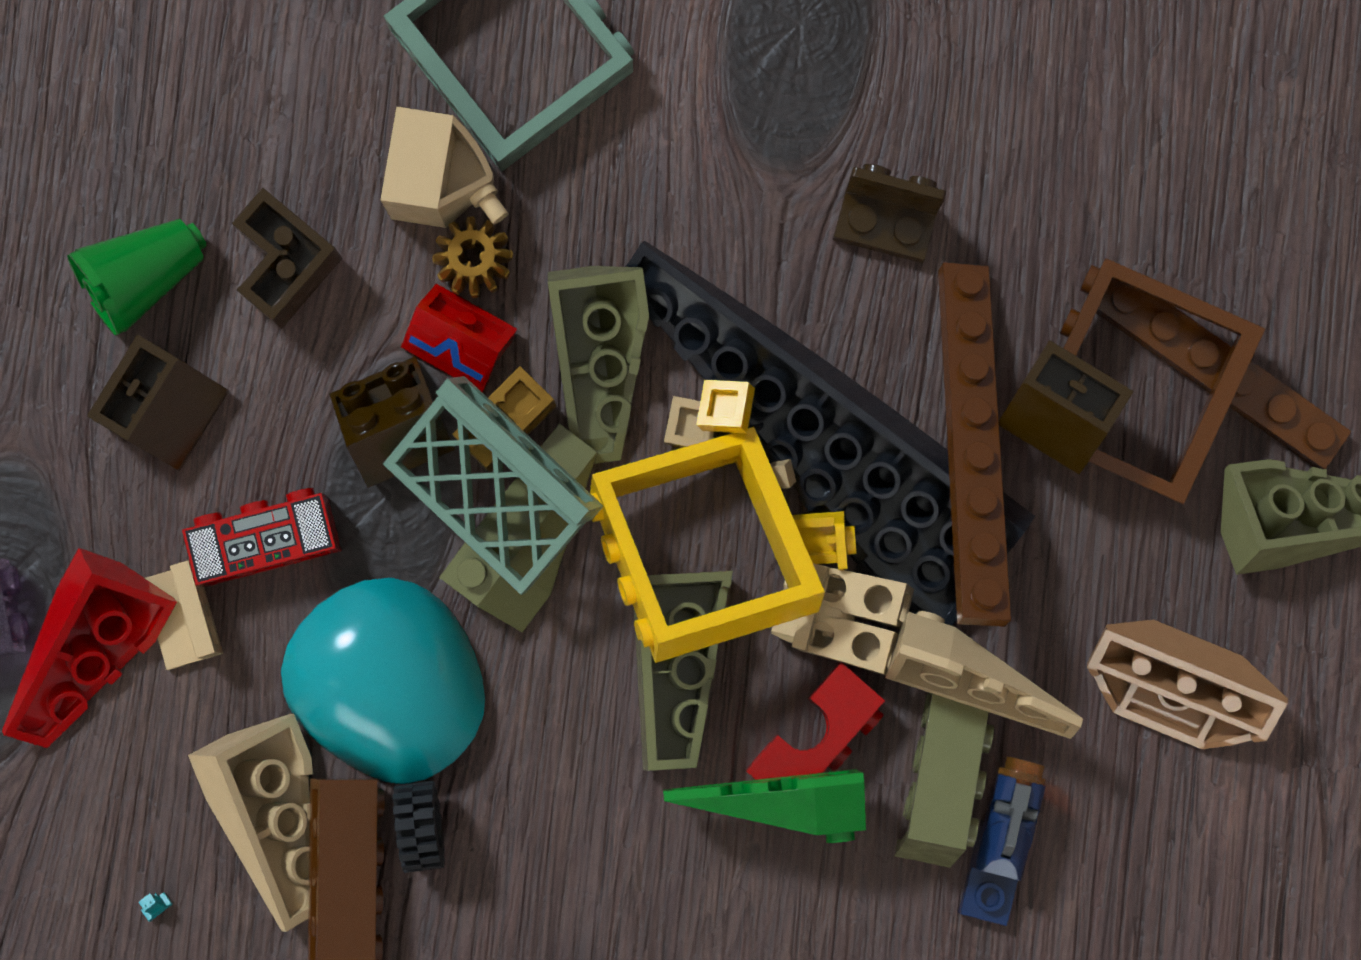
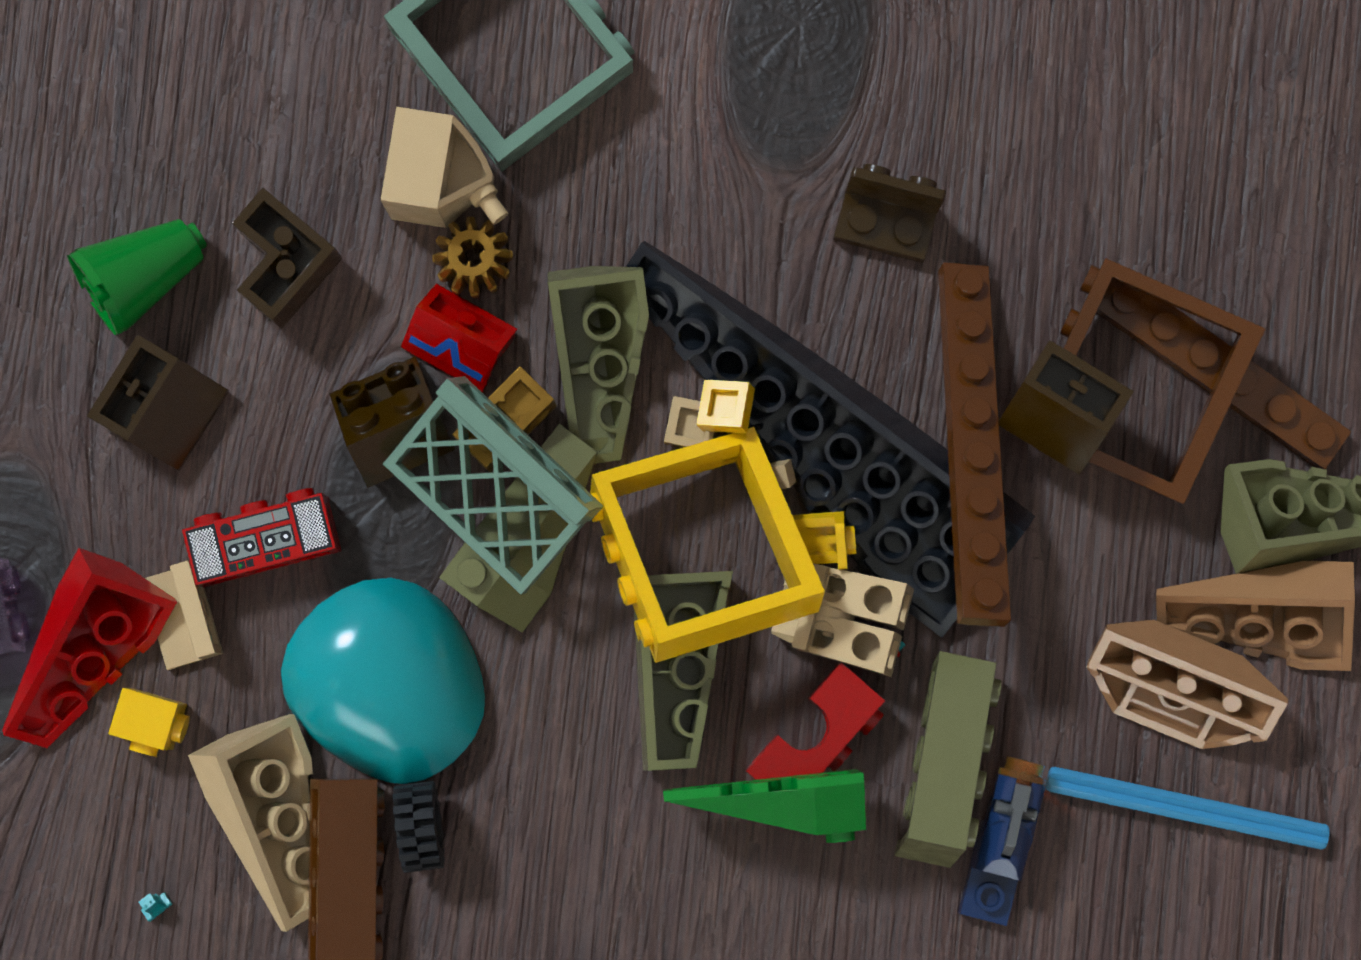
tan wedge [885,611,1083,739] -> none
none -> yellow brick [108,688,190,757]
none -> dark azure axle [1046,767,1330,850]
none -> medium nougat wedge [1156,561,1355,671]

